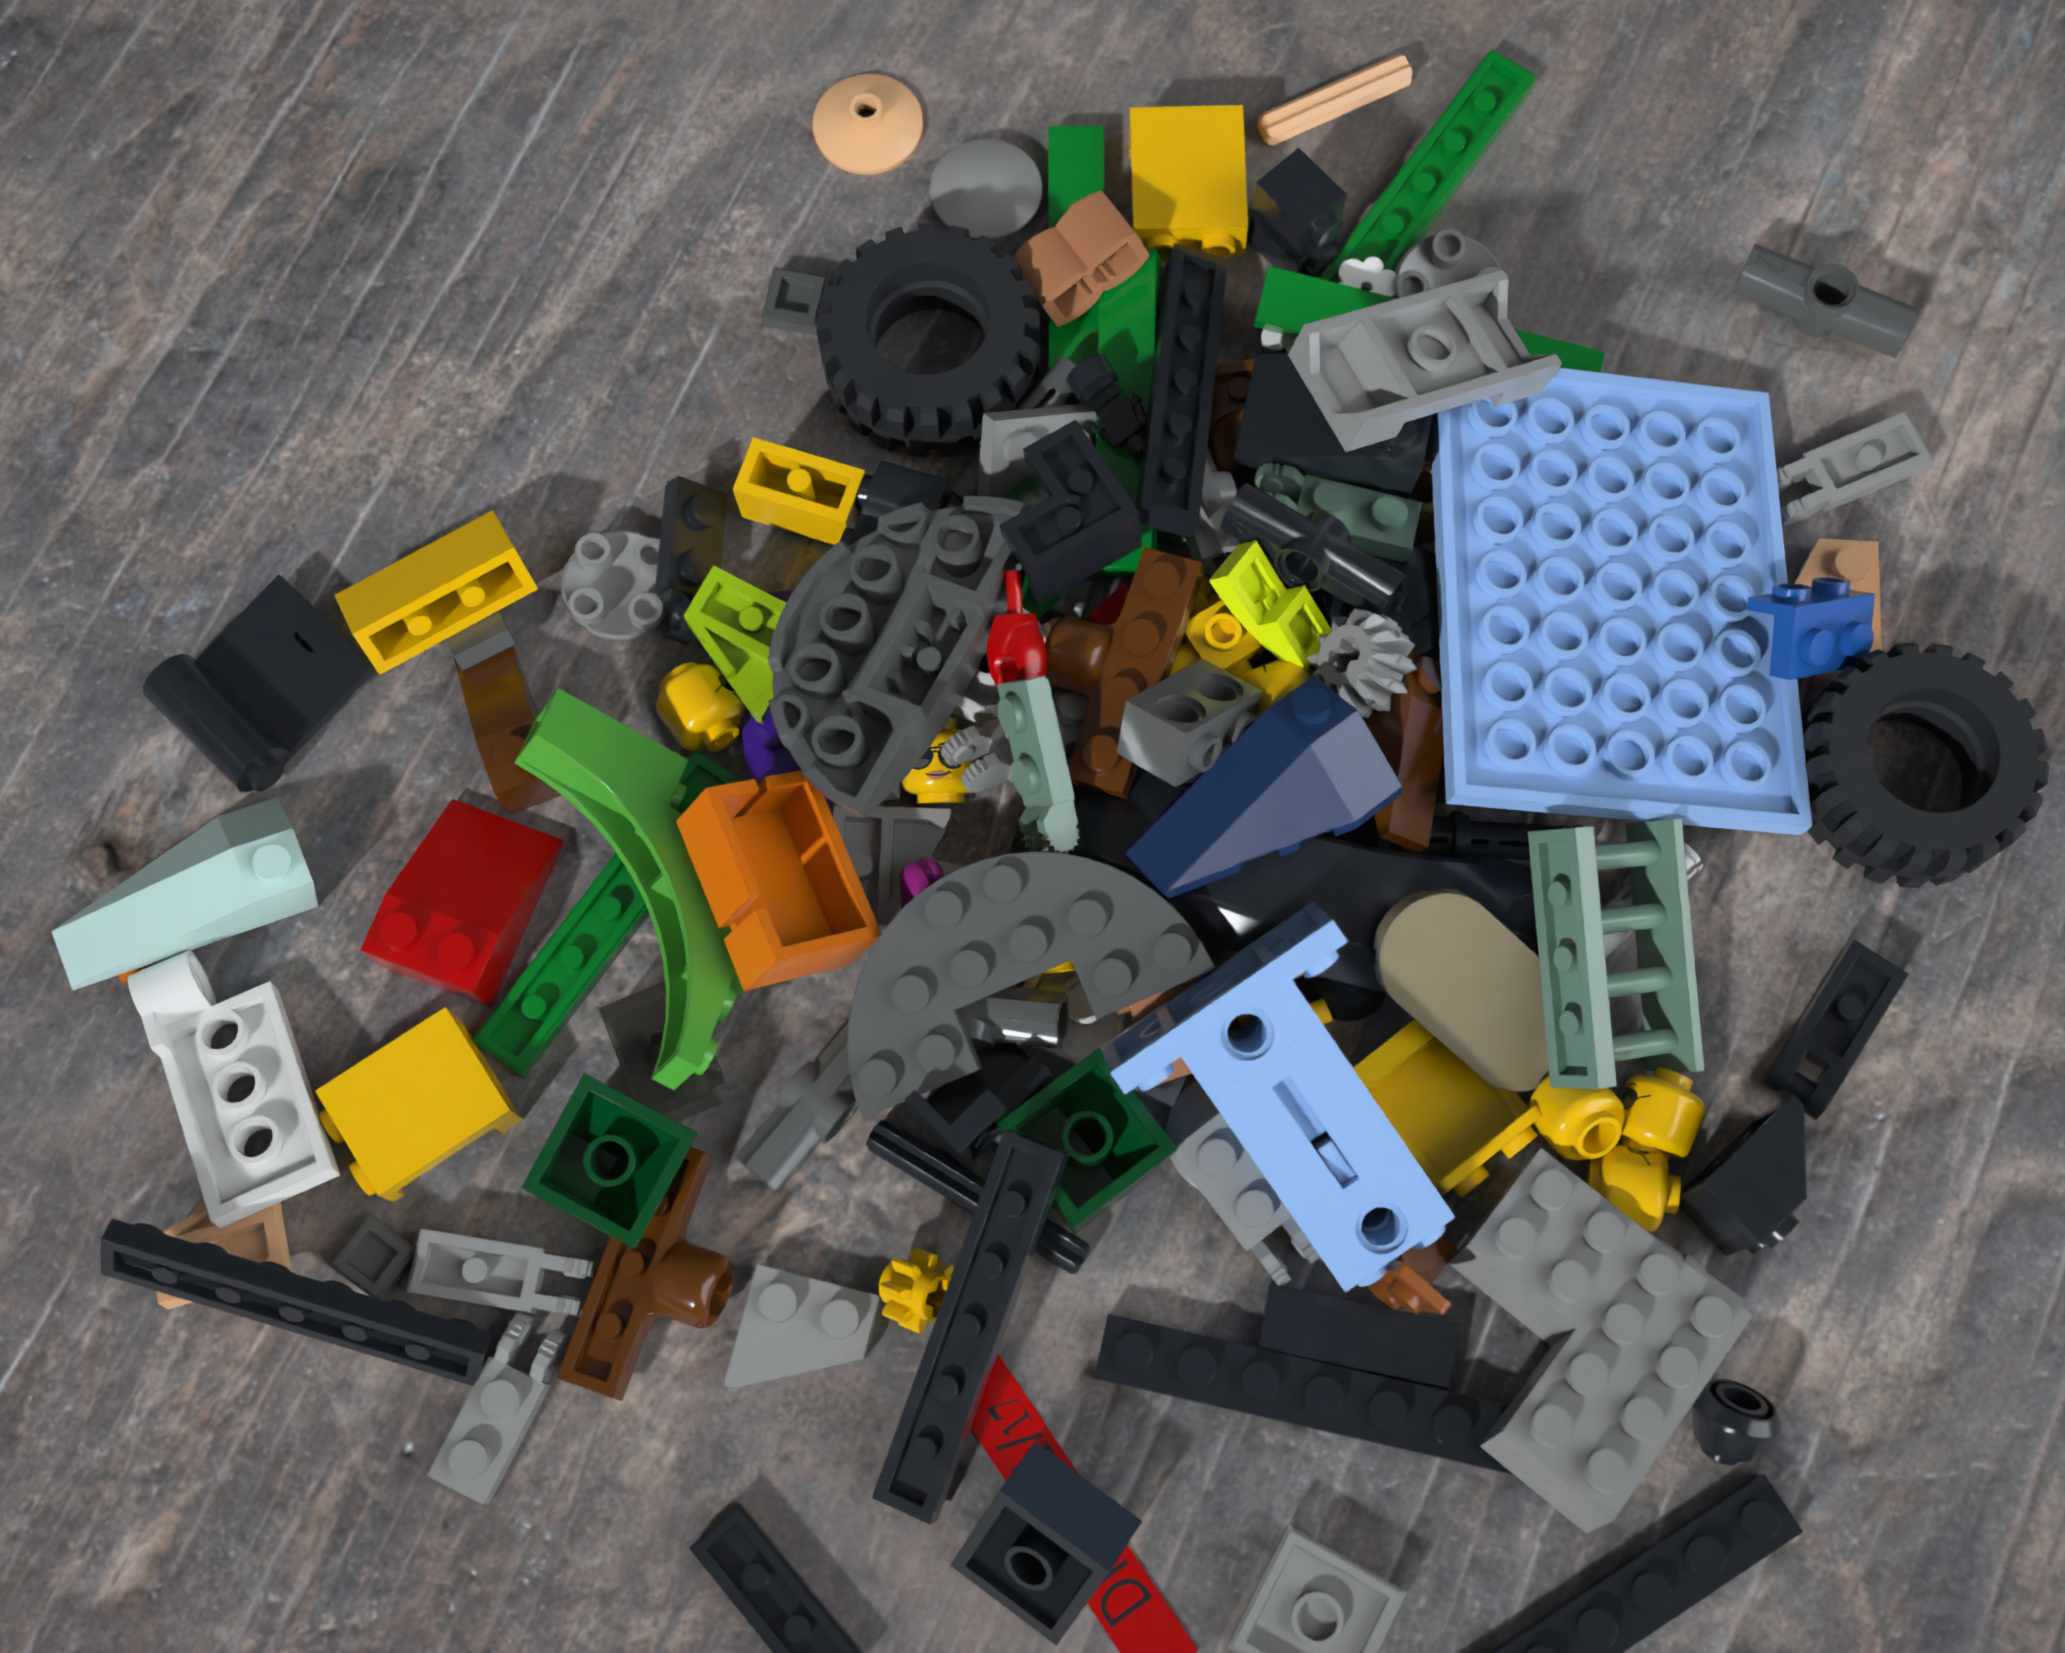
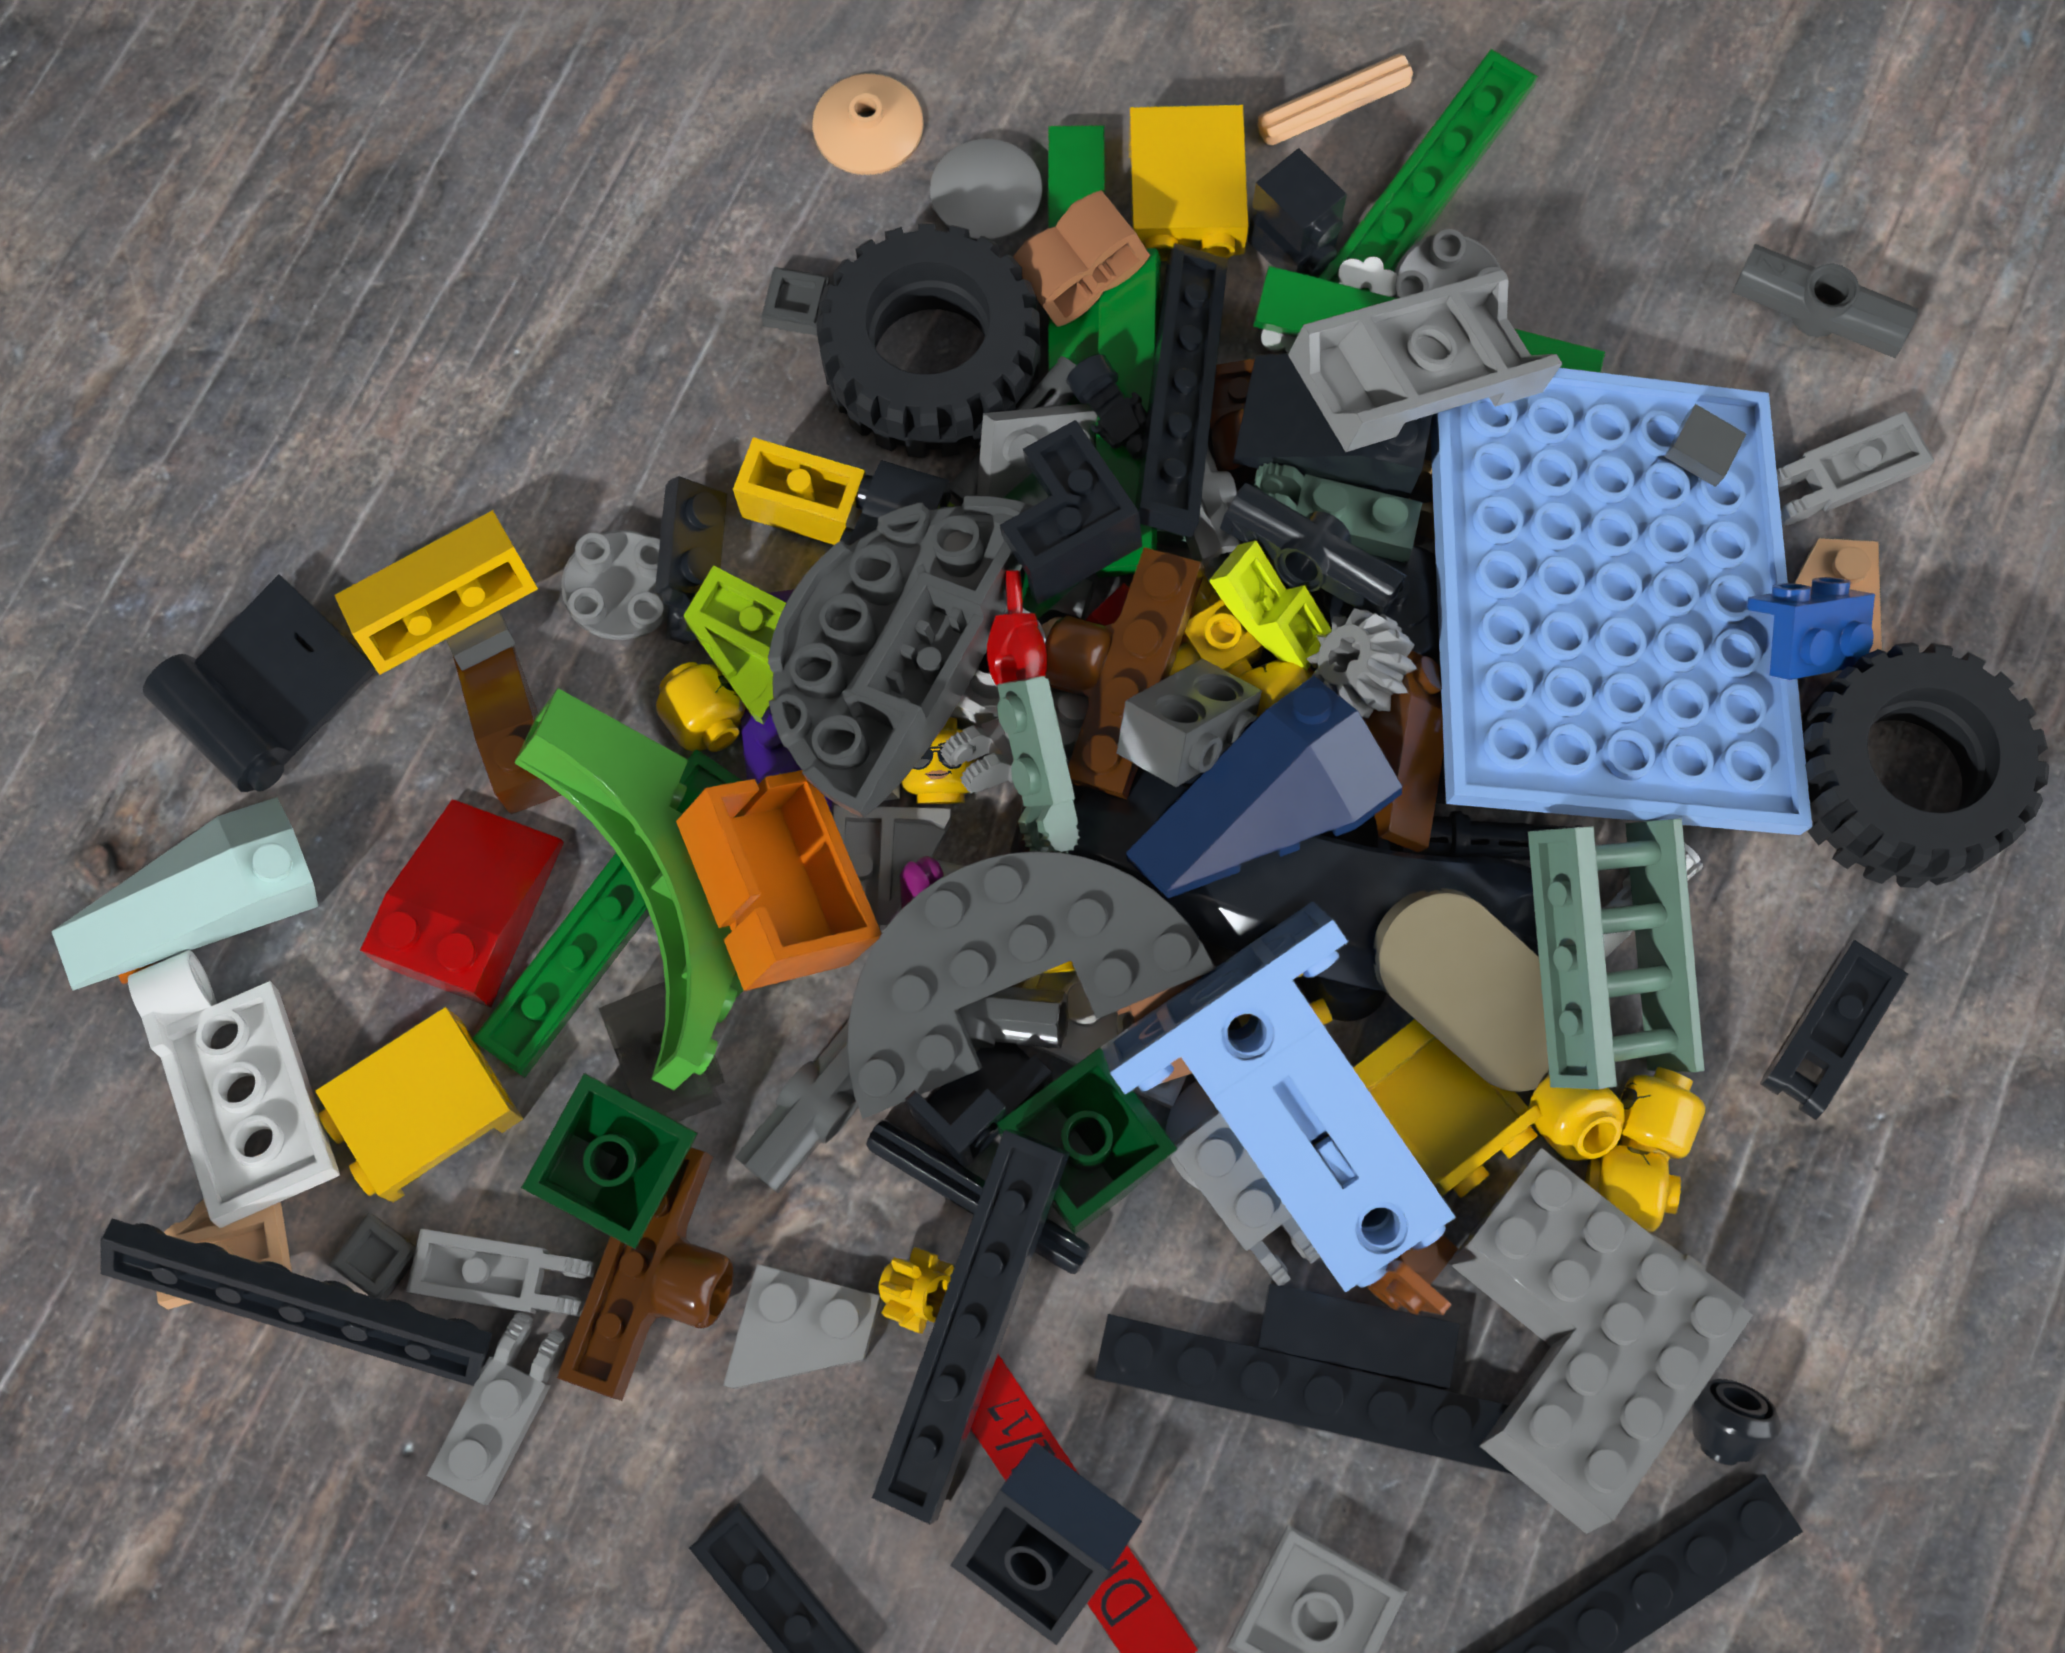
black slope [1678,1096,1807,1256] -> none
none -> dark grey tile [1664,404,1746,487]

